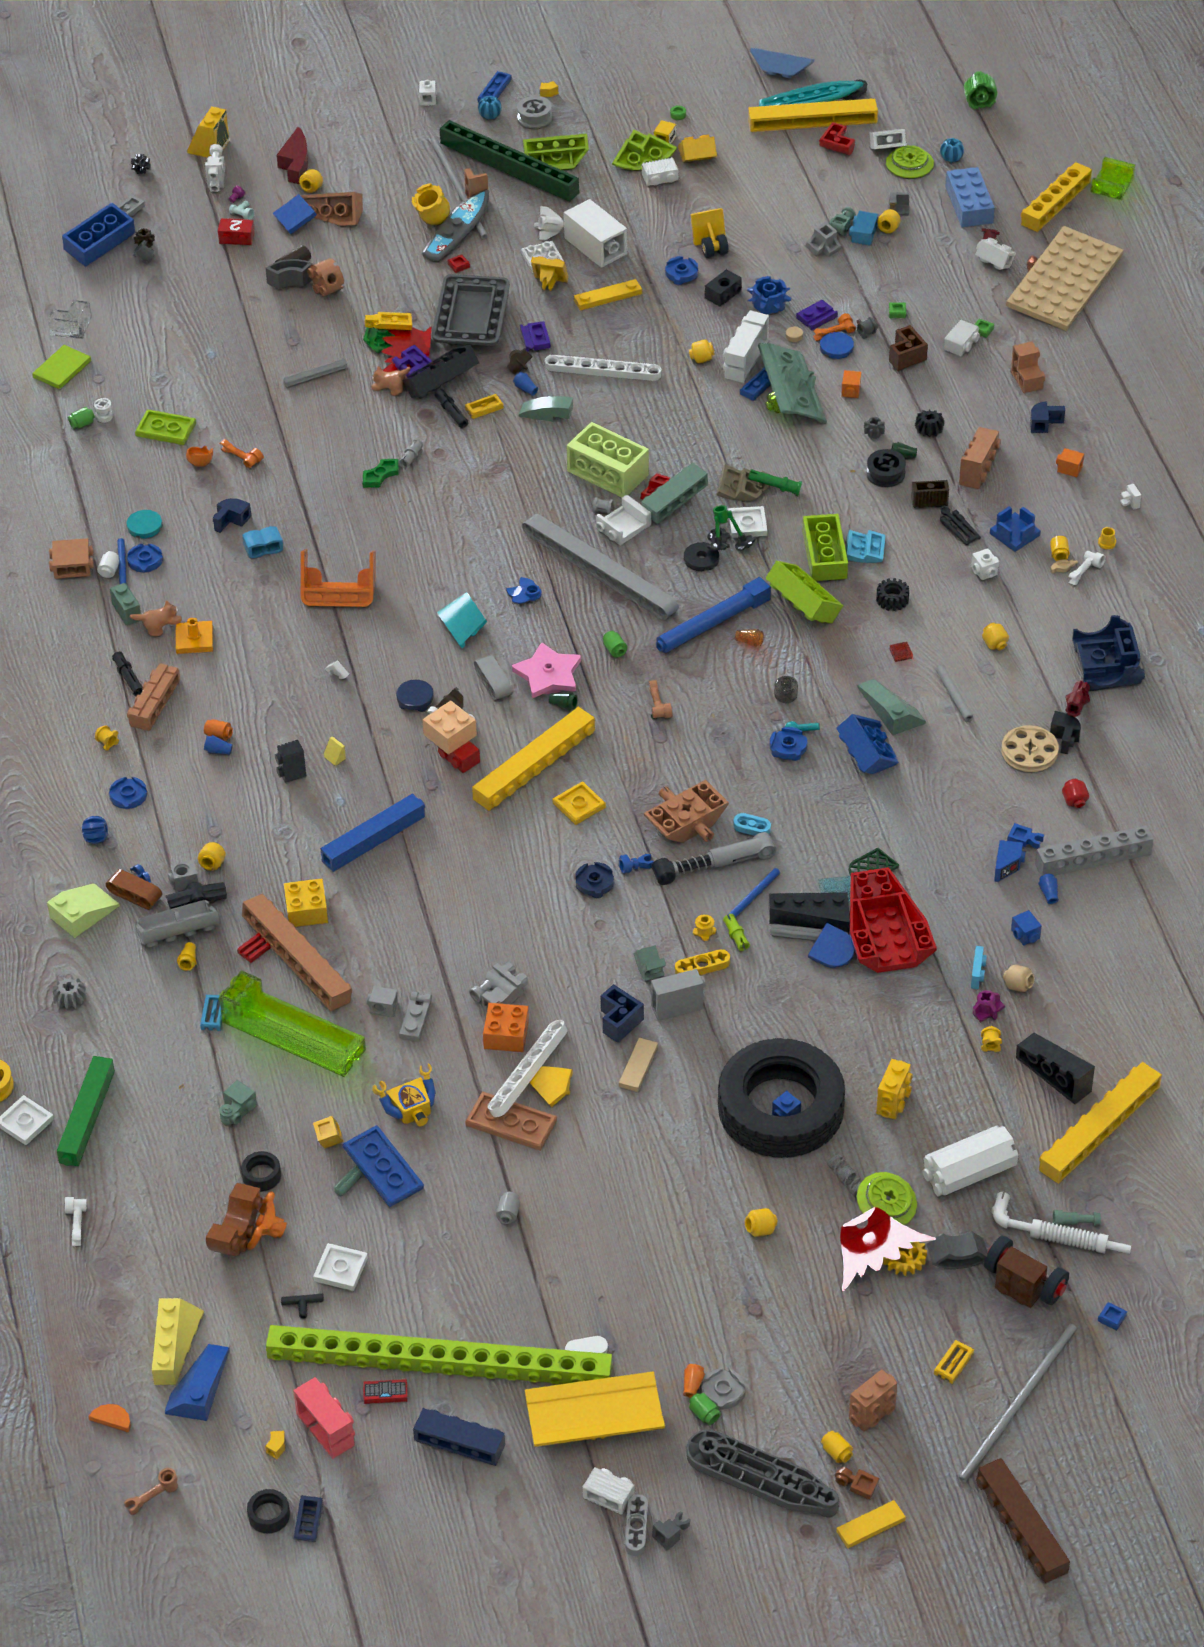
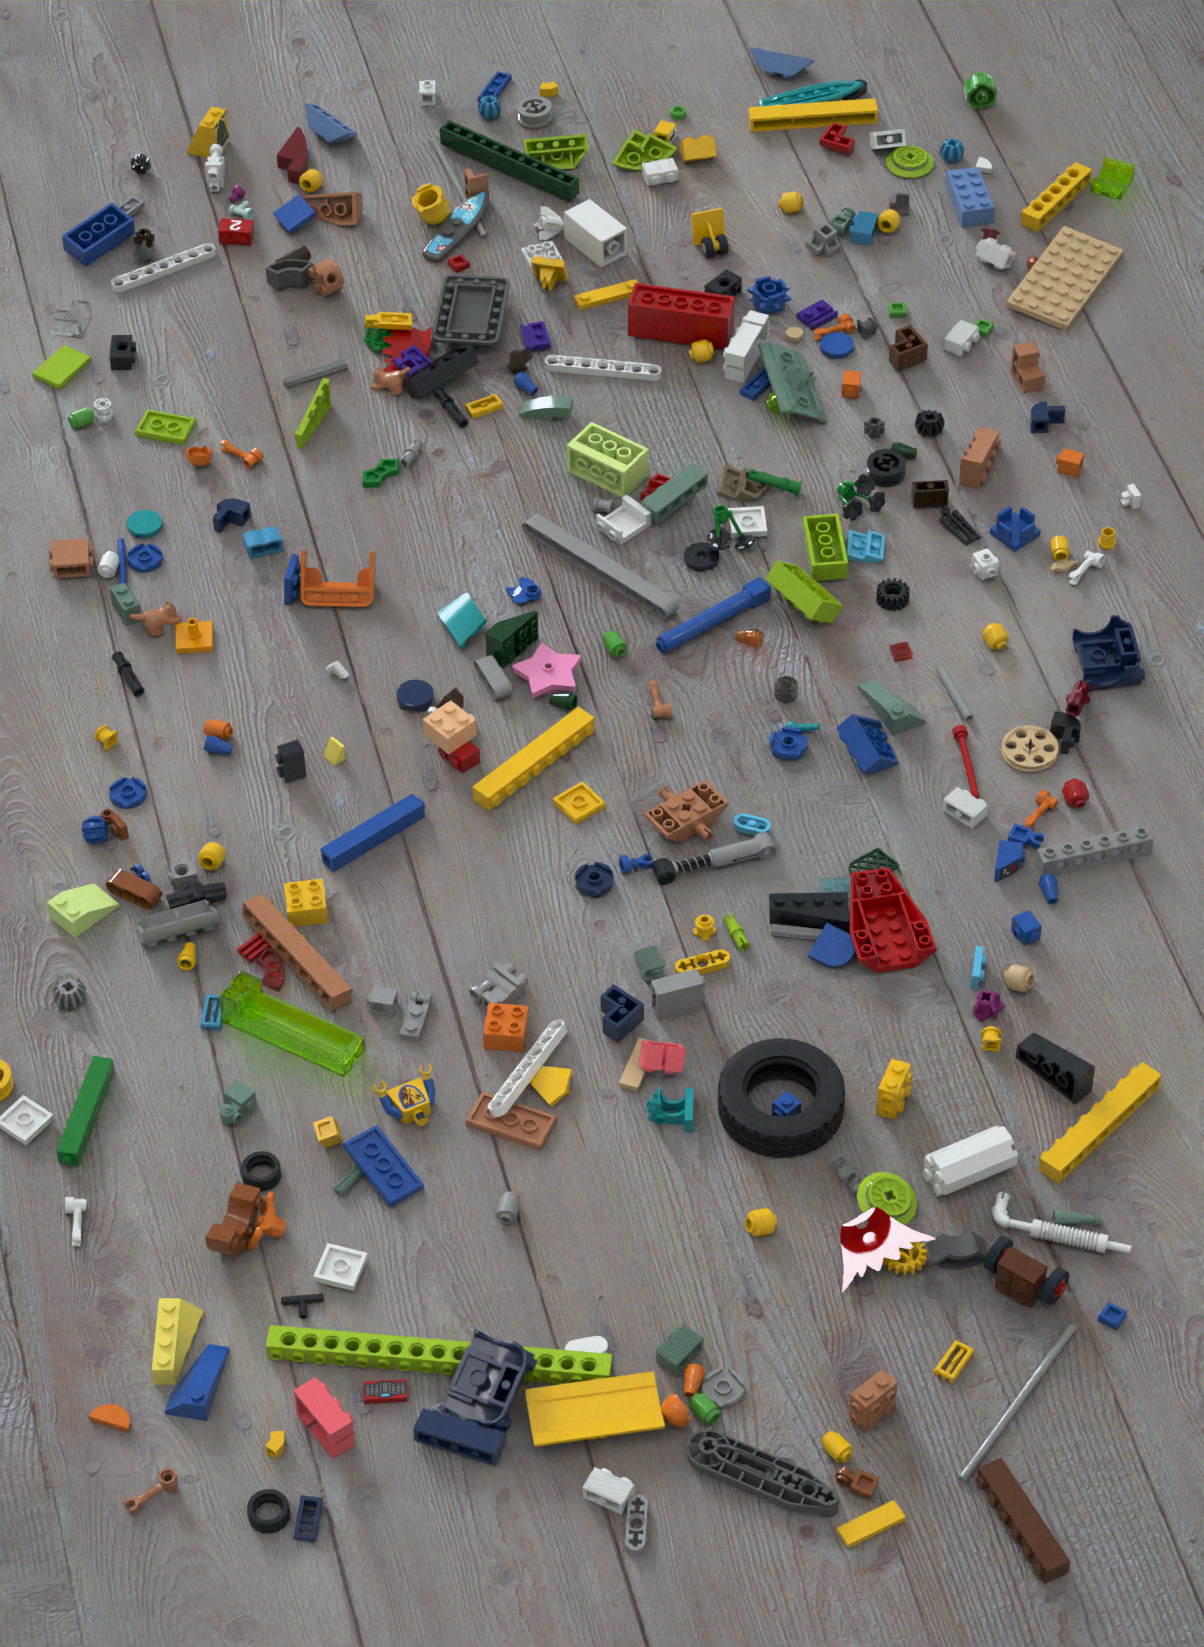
nougat brick [127,663,181,731] -> none
dark grey piece [652,1511,690,1550] -> none
blue plate [665,256,698,285] -> none
blue bar [727,868,780,920] -> none
none -> dark orange plate [100,809,129,841]
none -> black brick [109,335,136,371]
none -> white beam [111,243,216,293]
none -> clear red tile [256,947,285,992]
none -> blue tile [284,554,301,606]
none -> lime wing [294,378,332,449]
none -> medium blue wedge [305,103,357,144]
none -> dark blue piece [440,1329,537,1432]
none -> dark green slope [485,611,539,668]
none -> red brick [628,283,735,349]
none -> coral piece [638,1040,686,1075]
none -> teal tile [646,1087,694,1133]
none -> sand green brick [656,1324,704,1376]
none -> orange hair [661,1393,692,1428]
none -> yellow head [779,191,804,214]
none -> black plant [837,474,885,520]
none -> white brick [943,787,988,829]
none -> red piece [952,725,979,799]
none -> white tile [976,157,992,174]
none -> orange brick [1024,789,1058,829]

